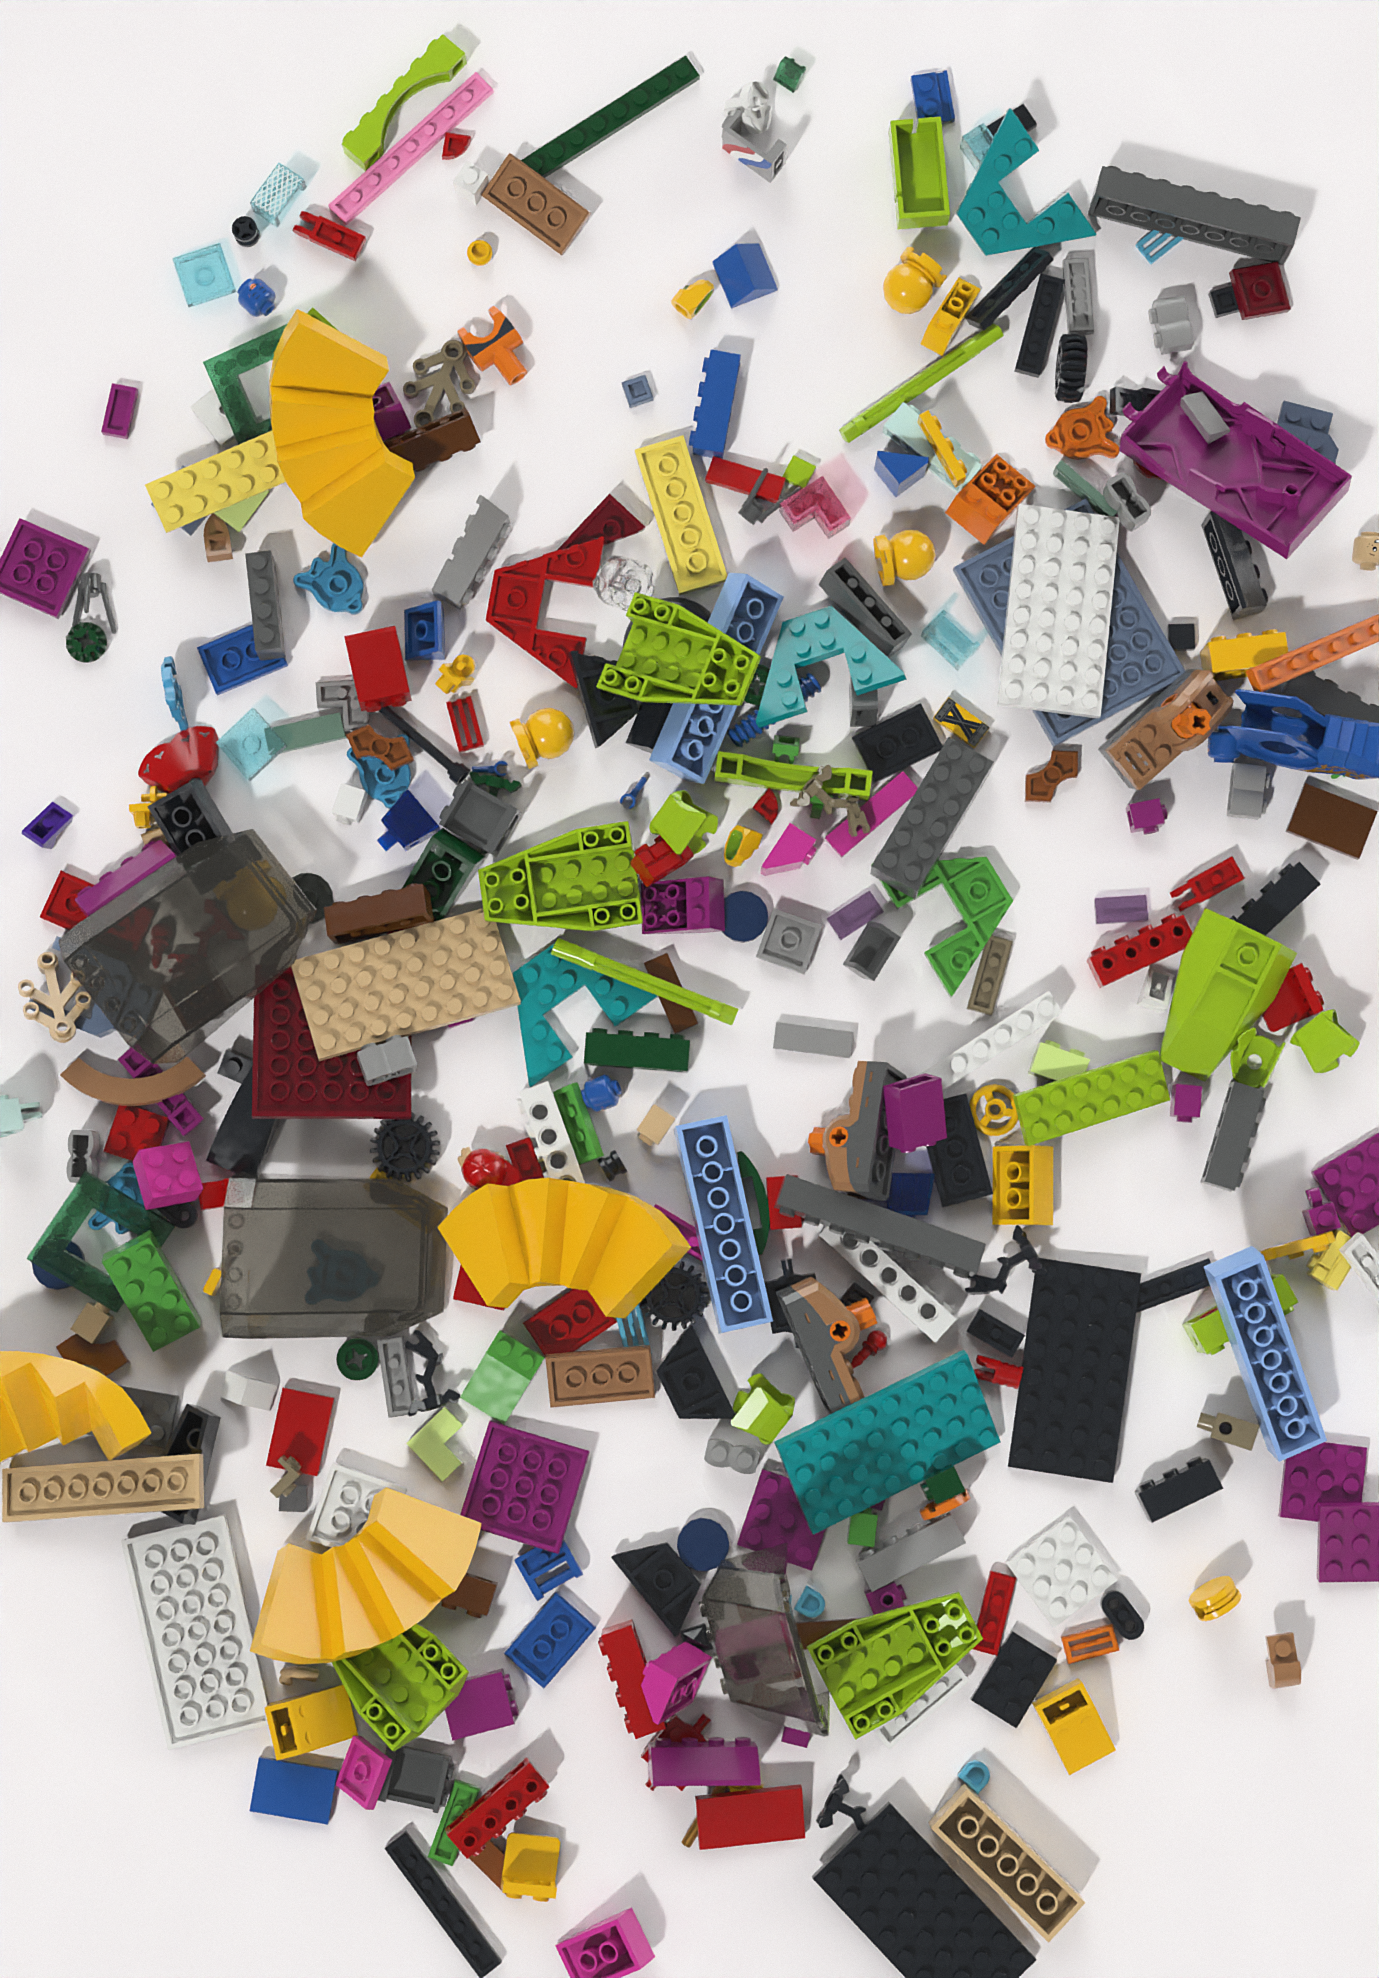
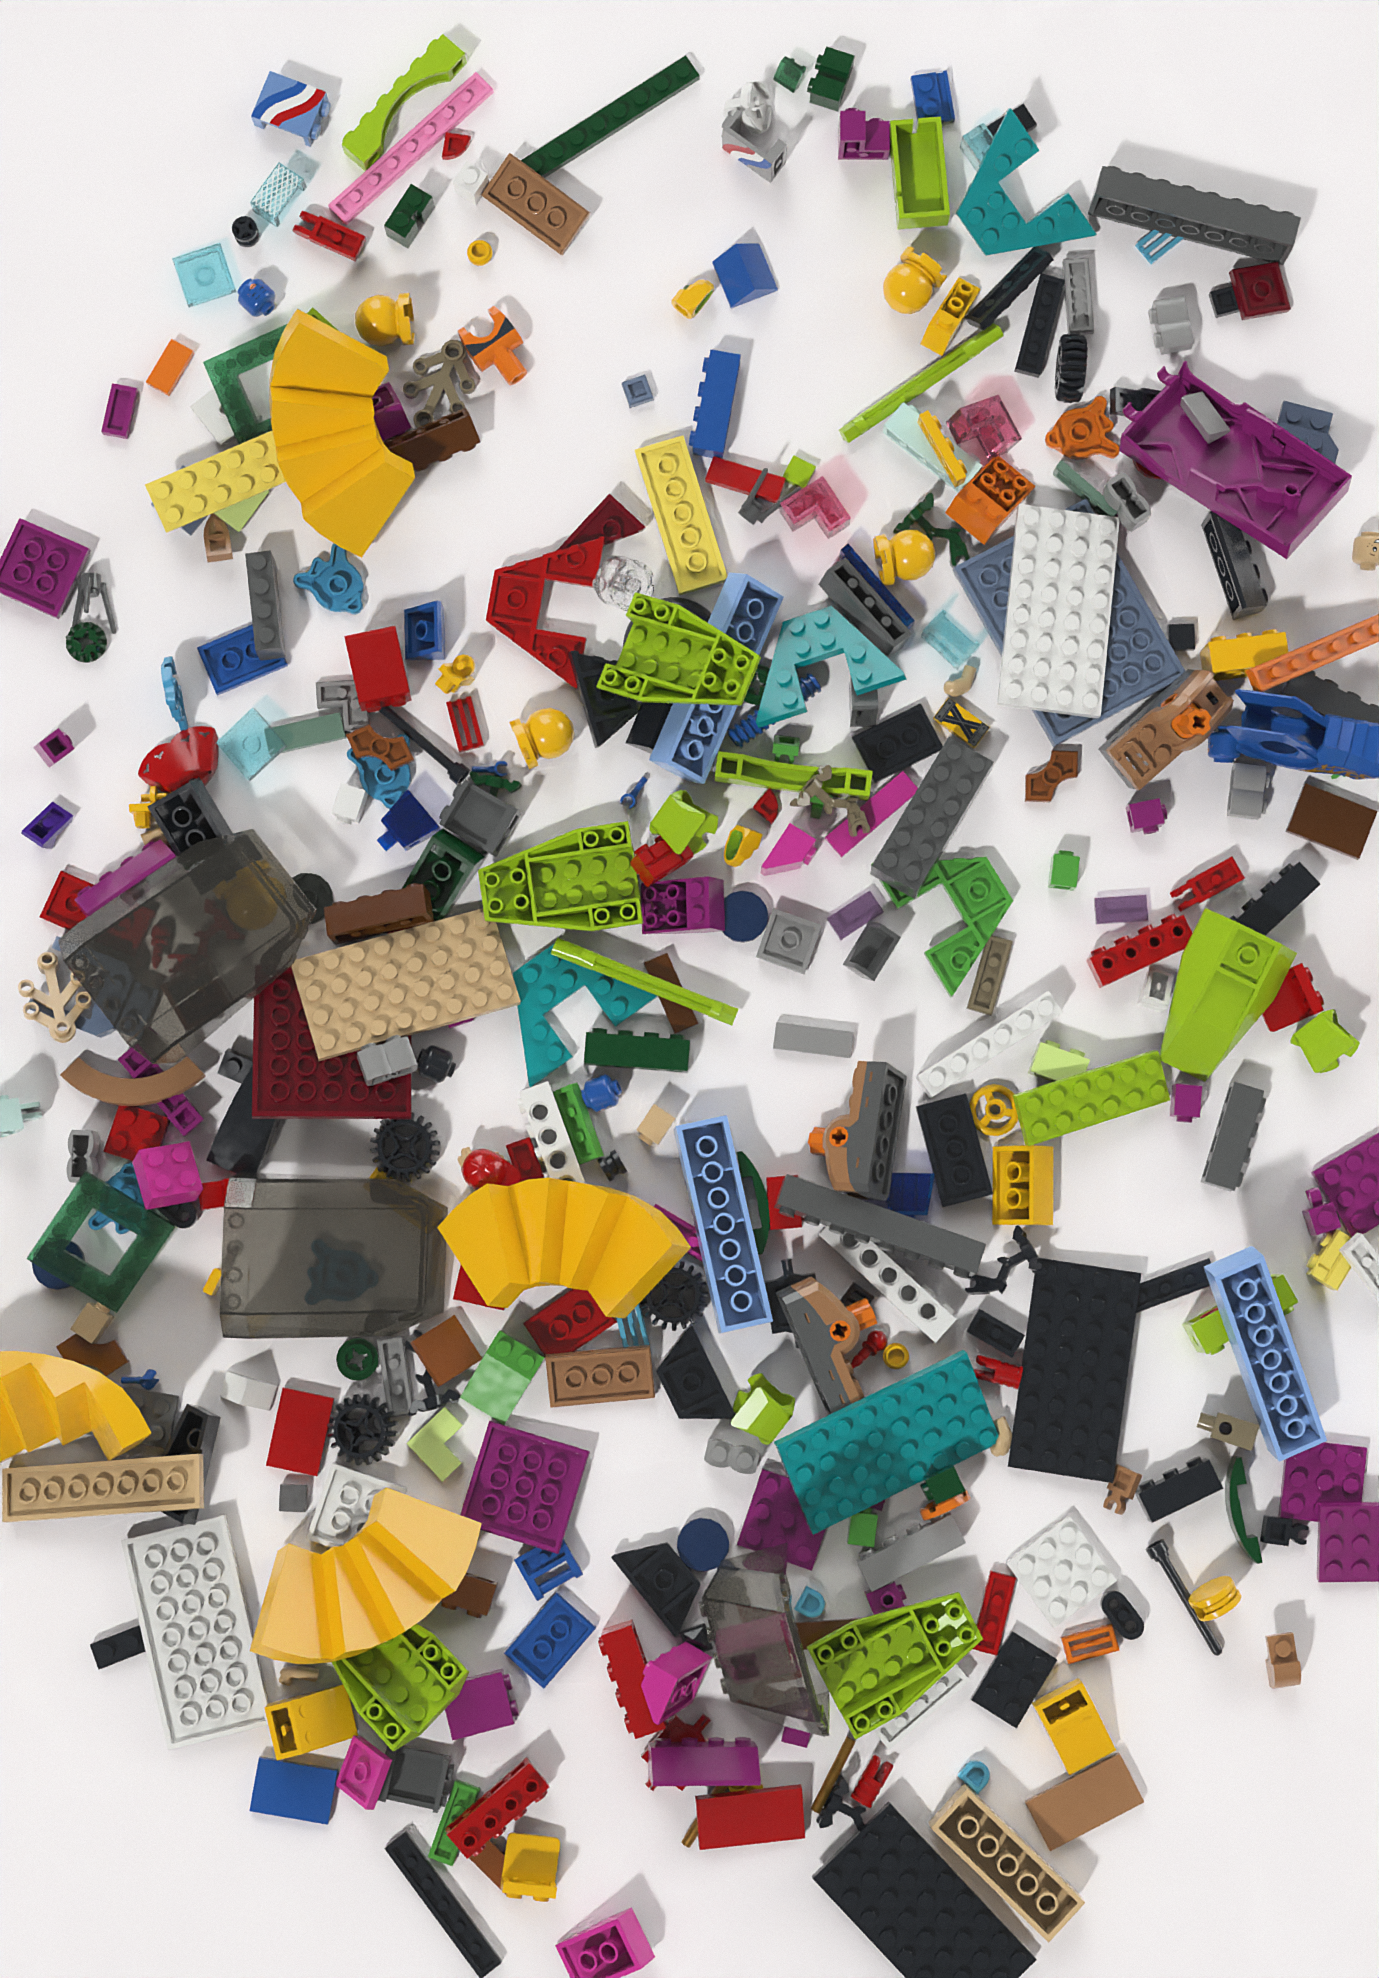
bright green brick [102,1230,201,1352] -> none
dark tan bracket [270,1455,303,1498] -> none
light grey wedge [431,494,511,610] -> none
blue slope [874,451,929,497] -> none
magenta brick [883,1073,947,1153] -> none
lime piece [1230,1027,1286,1088] -> none
yellow plate [1260,1230,1336,1261] -> none
none -> magenta brick [33,728,75,768]
none -> black plate [90,1625,146,1670]
none -> blue hand [121,1369,159,1390]
none -> orange tile [146,339,195,396]
none -> panel [251,71,331,147]
none -> black gear [327,1394,398,1466]
none -> yellow tile [354,293,415,347]
none -> dark green brick [384,184,435,249]
none -> dark orange tile [410,1315,482,1387]
none -> black head [417,1045,456,1083]
none -> dark green brick [807,46,855,112]
none -> pearl gold bar [811,1736,856,1814]
none -> magenta brick [838,108,890,160]
none -> clear blue plate [839,543,915,629]
none -> red hinge [850,1755,894,1808]
none -> yellow plate [883,1343,909,1369]
none -> dark green piece [893,493,970,568]
none -> tan arm [943,665,977,697]
none -> clear pink brick [946,394,1022,460]
none -> tan arm [990,1416,1012,1457]
none -> medium nougat tile [1025,1752,1144,1851]
none -> bright green brick [1048,850,1080,891]
none -> medium nougat plate [1103,1464,1143,1515]
none -> black piece [1145,1539,1222,1656]
none -> dark green slope [1225,1456,1263,1564]
none -> black plate [1260,1515,1309,1546]

